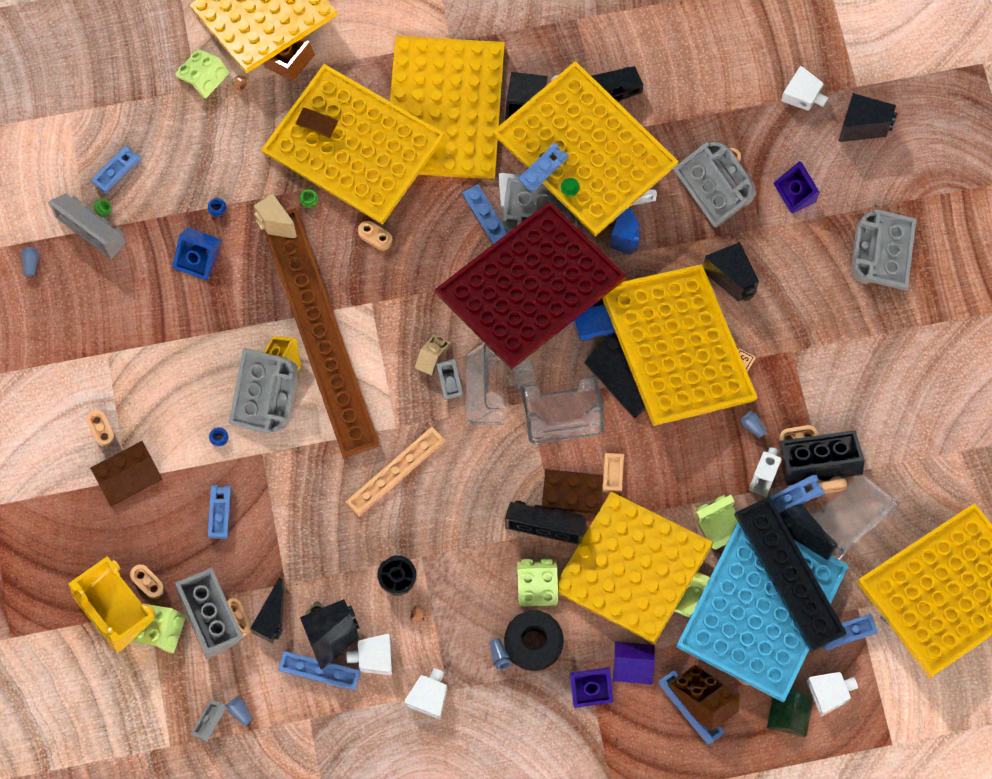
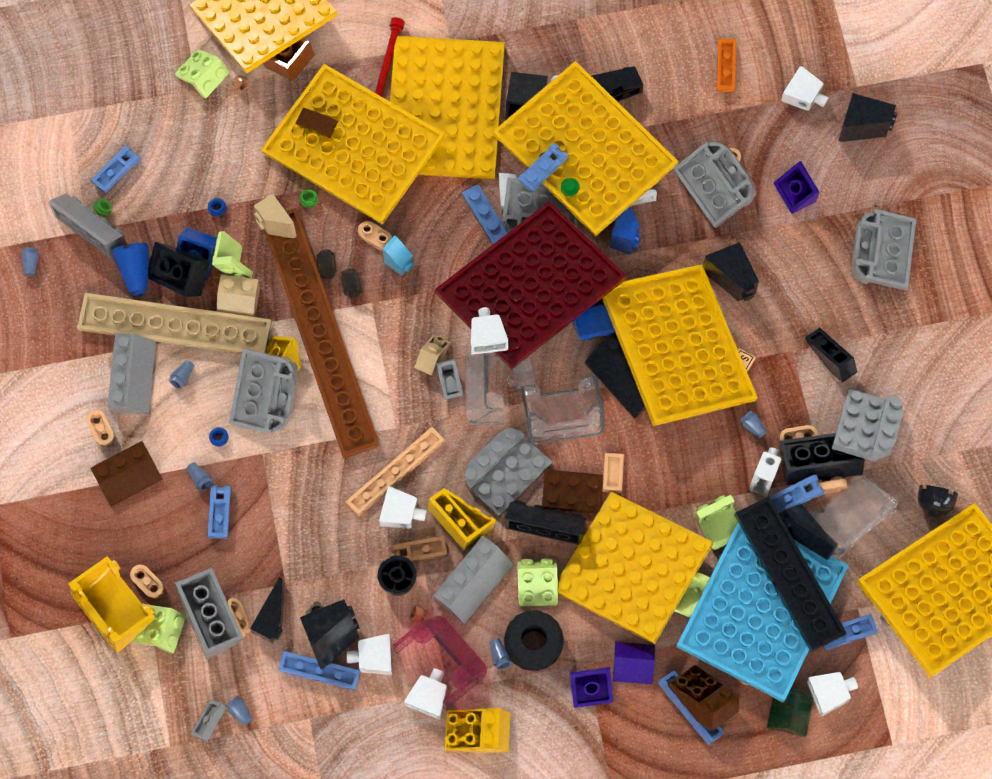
none -> tan plate [77,293,272,354]
none -> light grey slope [108,333,157,415]
none -> blue cone [111,243,149,296]
none -> black slope [148,242,210,297]
none -> sand blue cone [169,360,195,389]
none -> sand blue cone [186,462,213,491]
none -> yellowish green bracket [212,231,253,278]
none -> tan slope [217,274,261,317]
none -> clear smoke brick [316,249,337,279]
none -> clear smoke brick [340,269,363,298]
none -> red piece [375,17,405,97]
none -> white torso [379,486,427,529]
none -> medium azure slope [383,235,414,276]
none -> medium nougat plate [390,536,448,563]
none -> clear pink windscreen [393,616,487,710]
none -> yellow wedge [427,488,496,551]
none -> light grey slope [433,536,514,625]
none -> yellow slope [444,708,511,753]
none -> light grey plate [465,428,552,518]
none -> white torso [471,307,508,355]
none -> orange plate [716,39,736,92]
none -> black slope [805,328,858,383]
none -> light grey plate [832,388,903,461]
none -> black cylinder [918,485,958,518]

